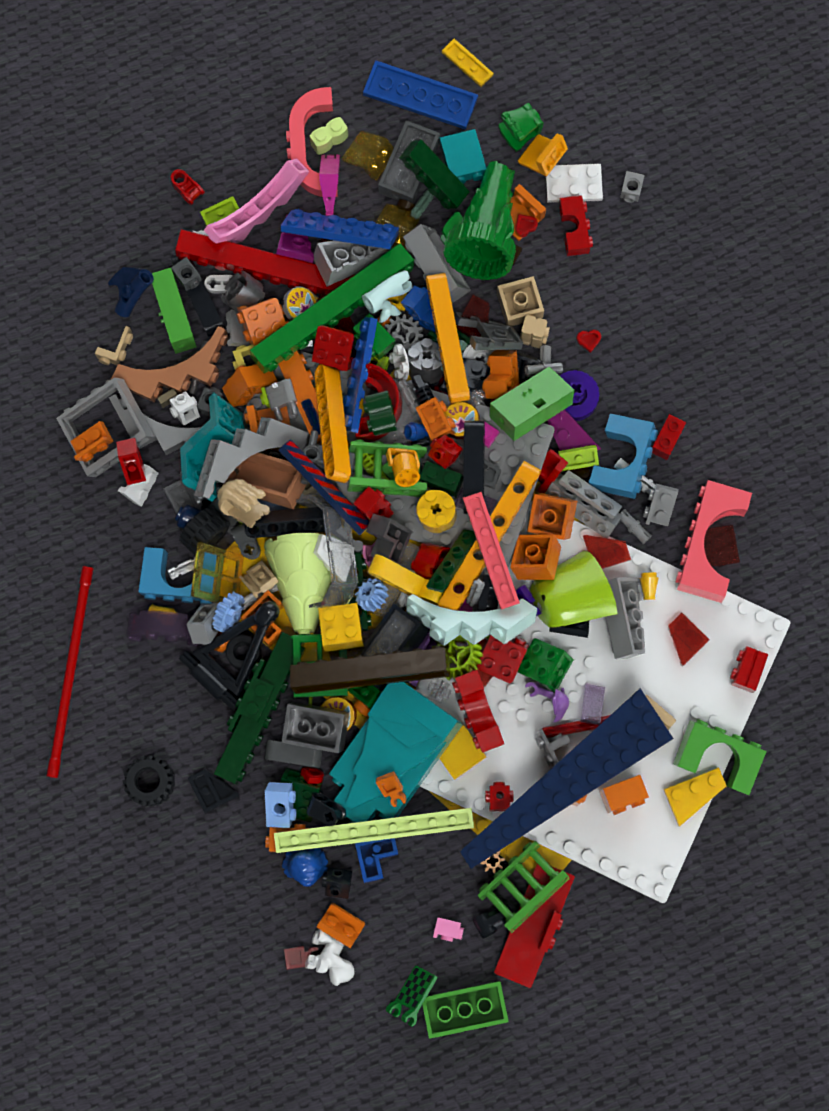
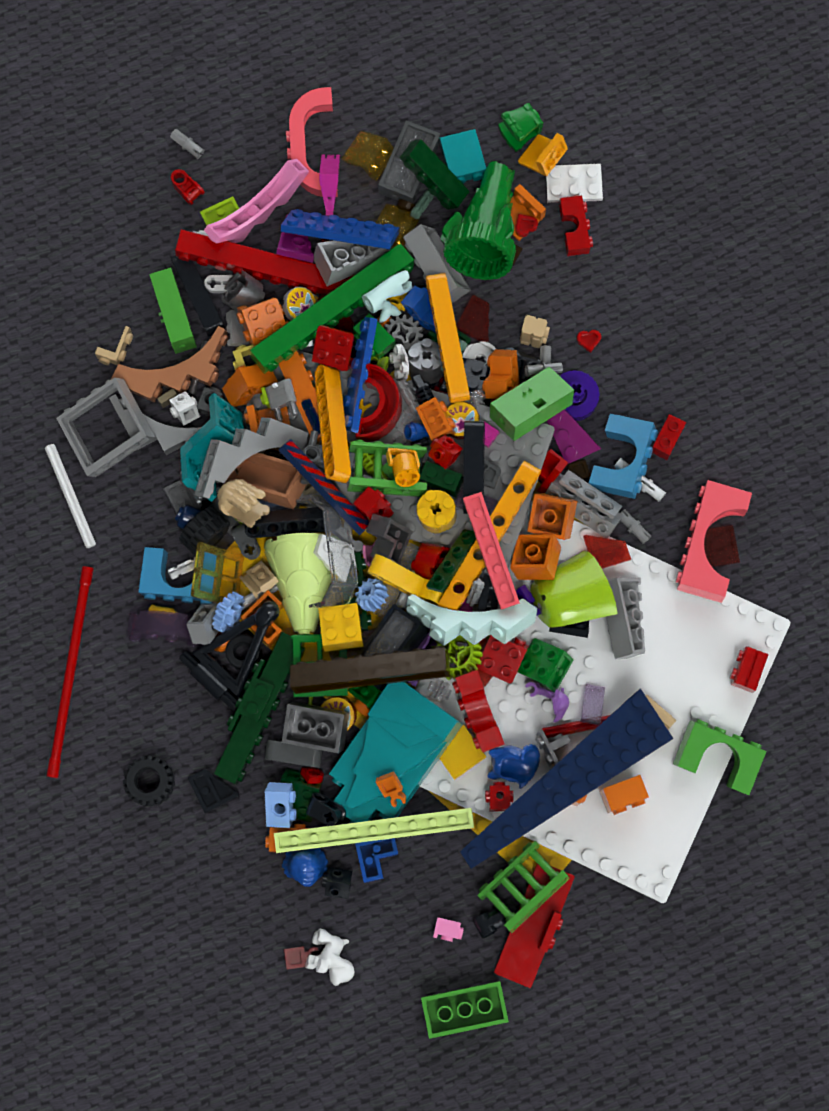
orange bracket [70,421,113,462] -> none
dark blue pin [108,267,154,317] -> none
red brick [116,438,146,485] -> none
white wing [118,464,158,507] -> none
dark grey brick [171,257,202,291] -> none
yellowish green brick [310,117,348,155] -> none
orange bracket [317,903,365,948] -> none
blue plate [363,60,478,130] -> none
dark green brick [363,391,397,436] -> none
green flag [386,965,438,1027] -> none
yellow tile [441,39,494,87] -> none
dark grey wing [454,311,524,350] -> none
light nougat gear [480,851,505,874] -> none
tan brick [497,276,544,326] -> none
lime plate [558,445,599,471] -> none
light grey brick [620,171,644,203] -> none
yellow cone [639,572,659,600] -> none
light grey bracket [643,483,678,526] -> none
yellow wing [664,768,726,827] -> none
clear red wing [668,613,710,667] -> none
none -> white axle [45,444,96,548]
none -> light grey axle [170,129,205,159]
none -> blue hair [487,744,540,789]

